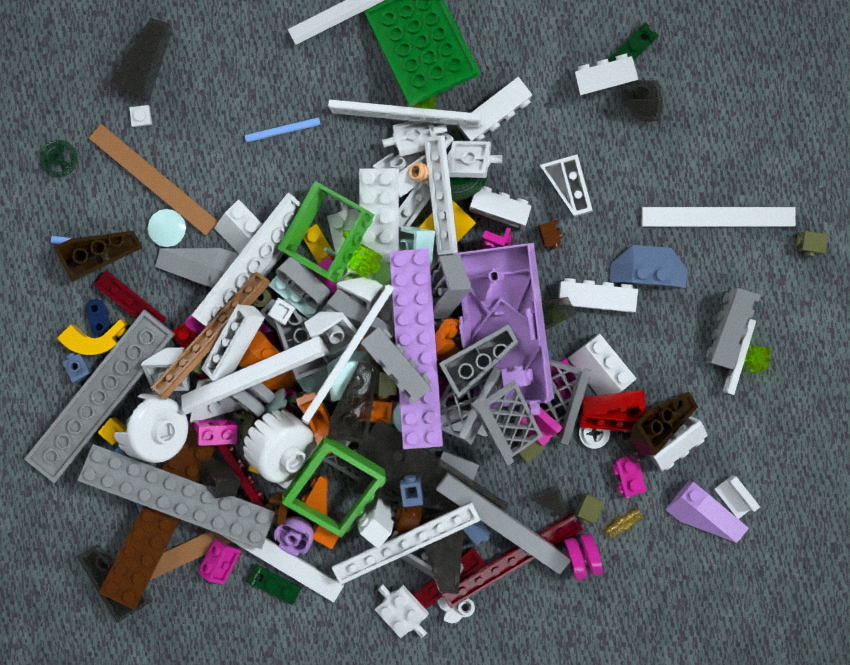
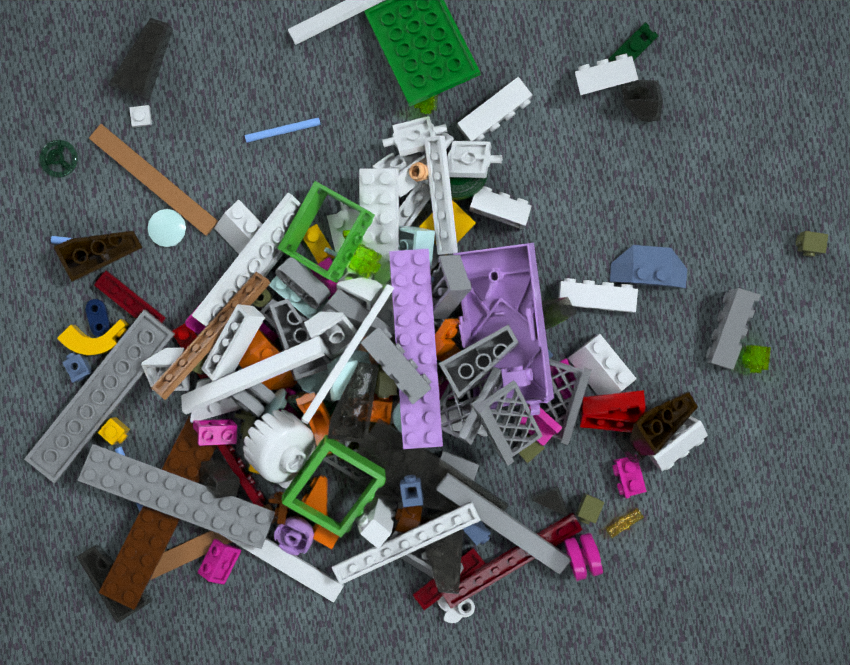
white piece [114,394,188,463] -> none
light grey wedge [155,248,239,288] -> none
dark green plate [245,563,302,605] -> none
white tile [268,298,295,325] -> none
white tile [328,100,483,127] -> none
white plate [375,584,429,638] -> none
dark pink bracket [481,227,513,249] -> none
reddish brown brick [538,220,563,251] -> none
white wedge [540,155,593,217] -> none
white gear [579,427,610,449] -> none
white tile [642,207,796,227] -> none
lavender wedge [665,480,749,543] -> none
white panel [714,475,760,519] -> none
white tile [723,319,756,395] -> none

